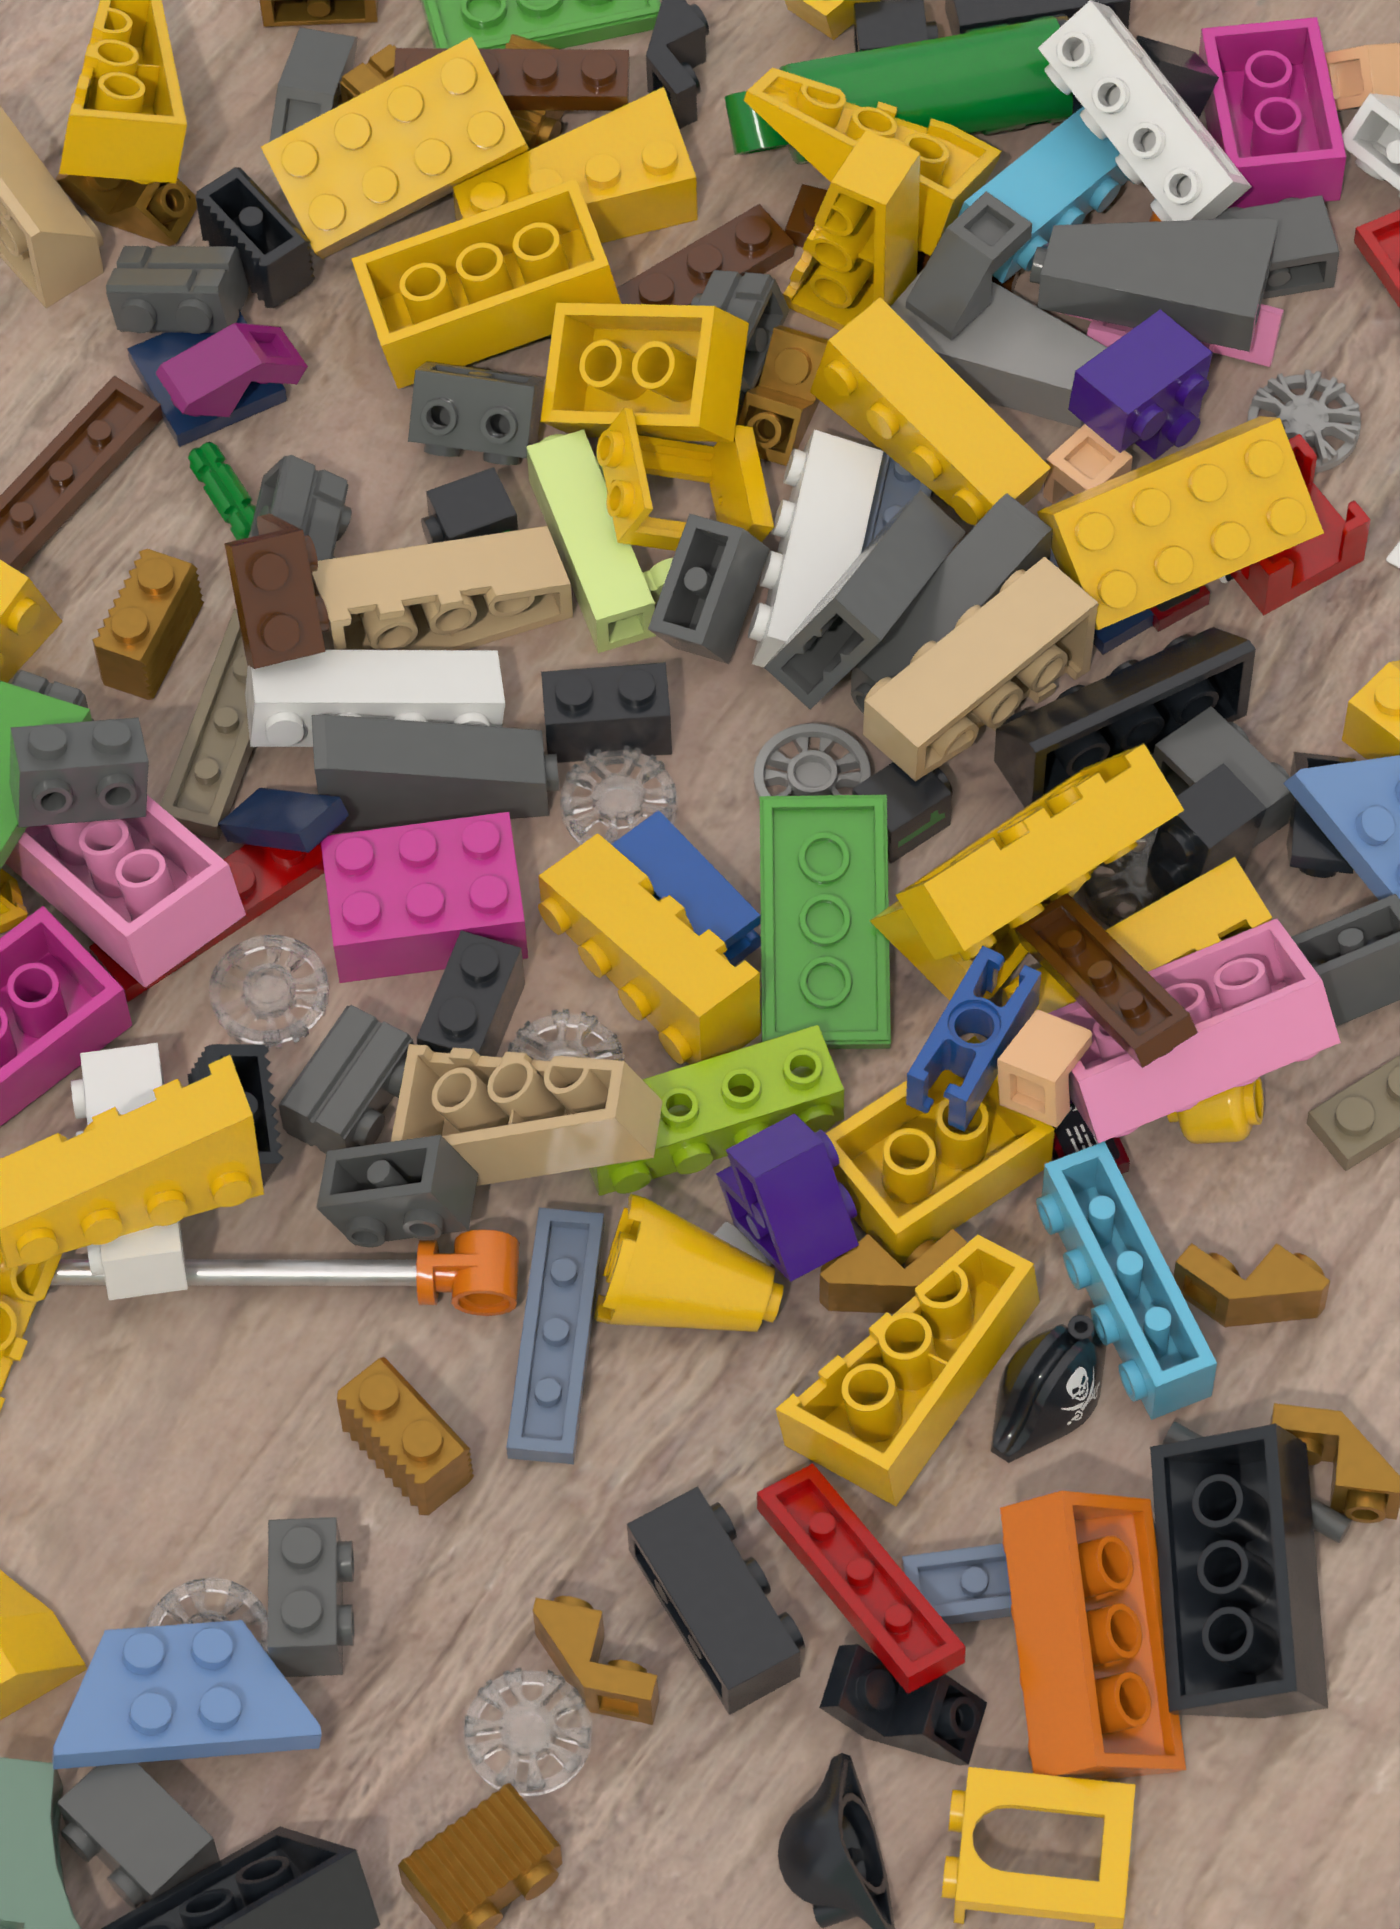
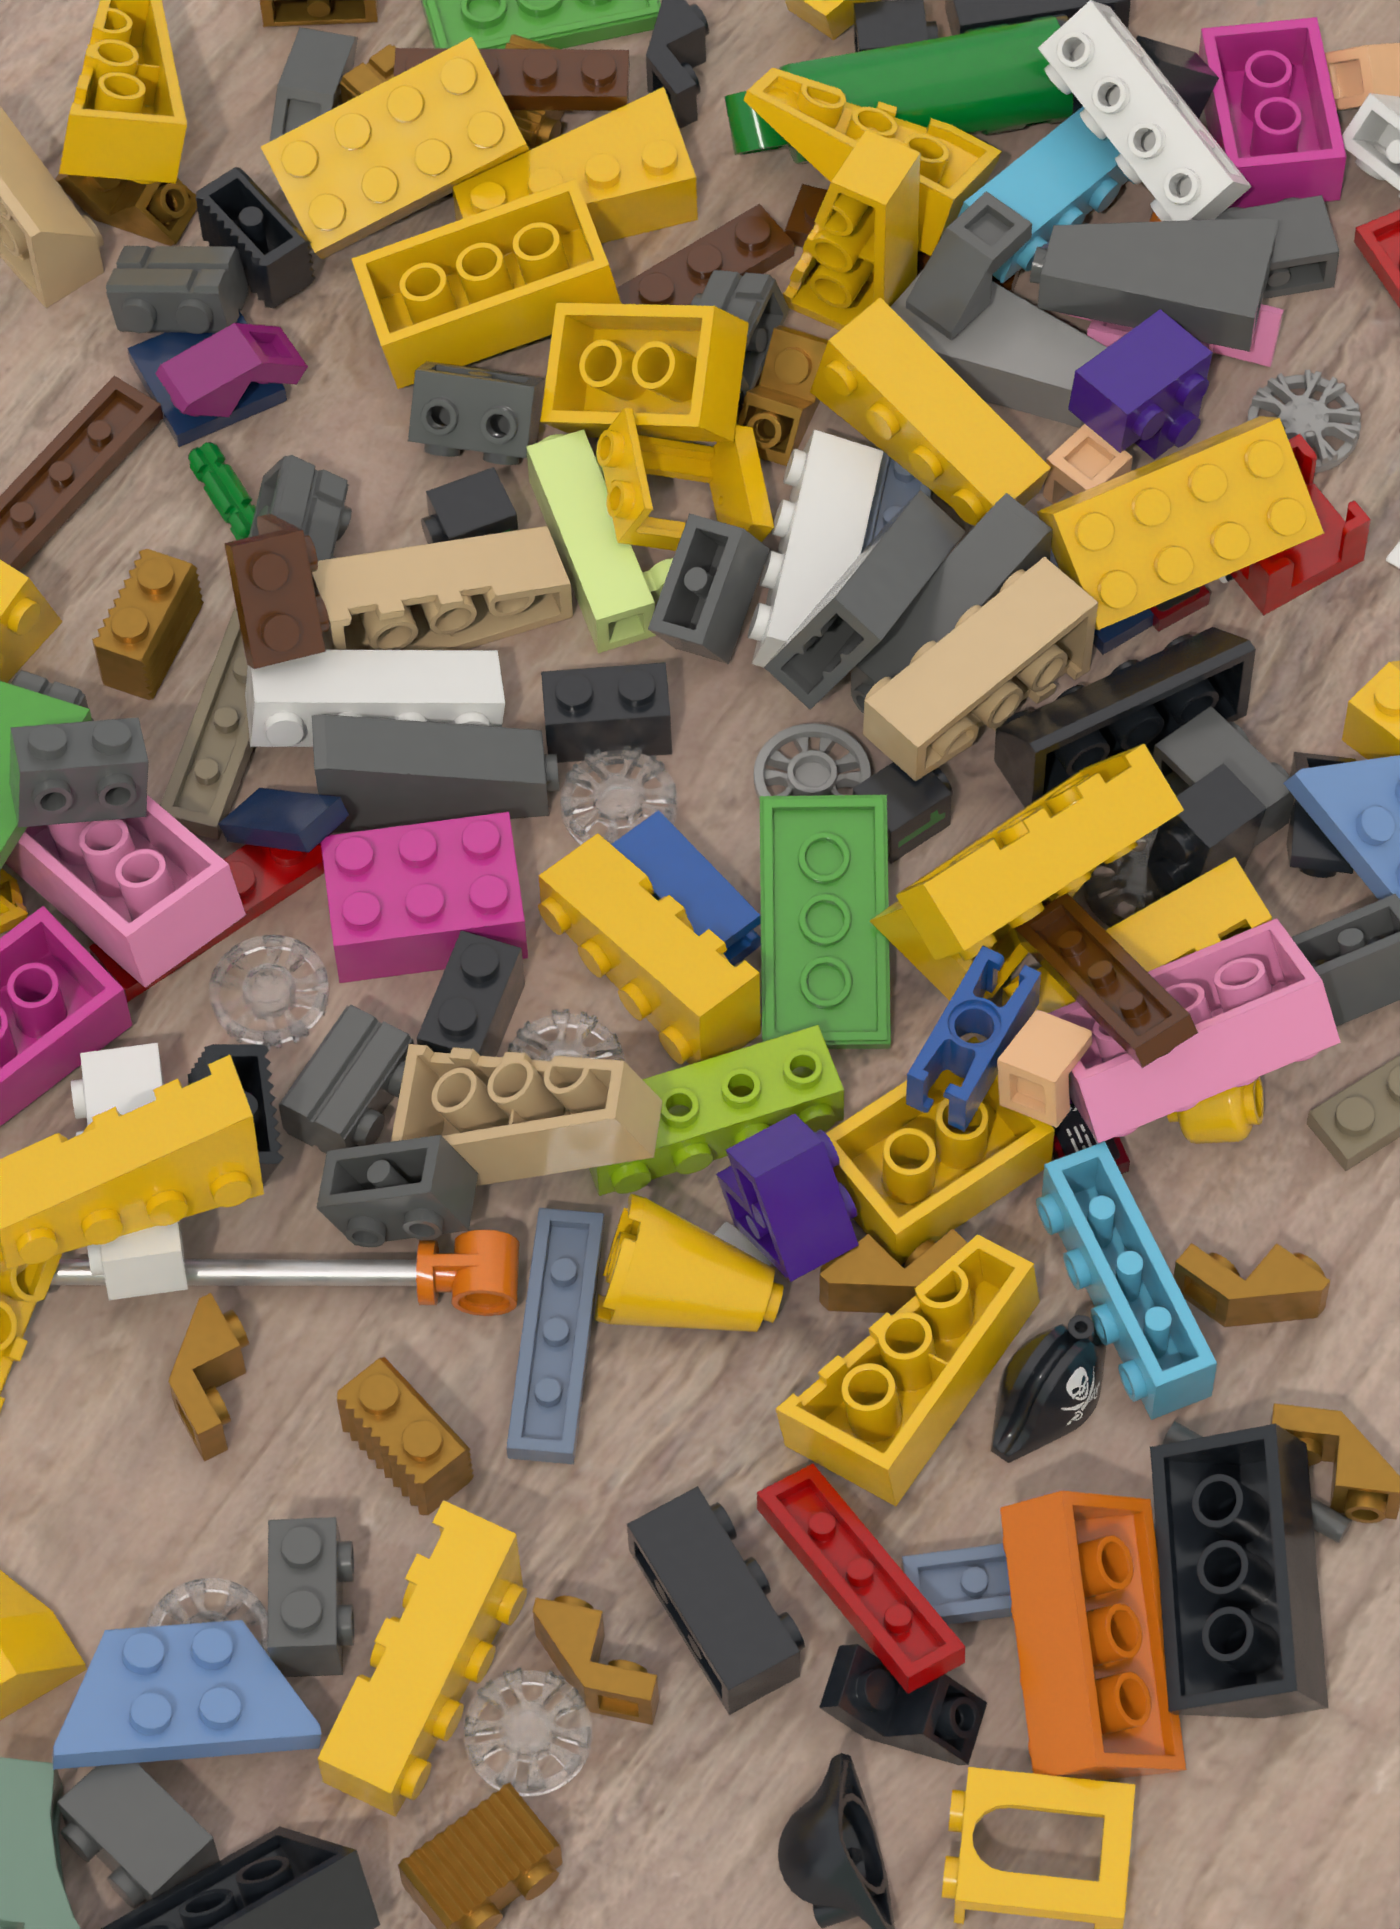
none -> pearl gold slope [168,1293,250,1462]
none -> yellow wedge [317,1500,527,1817]

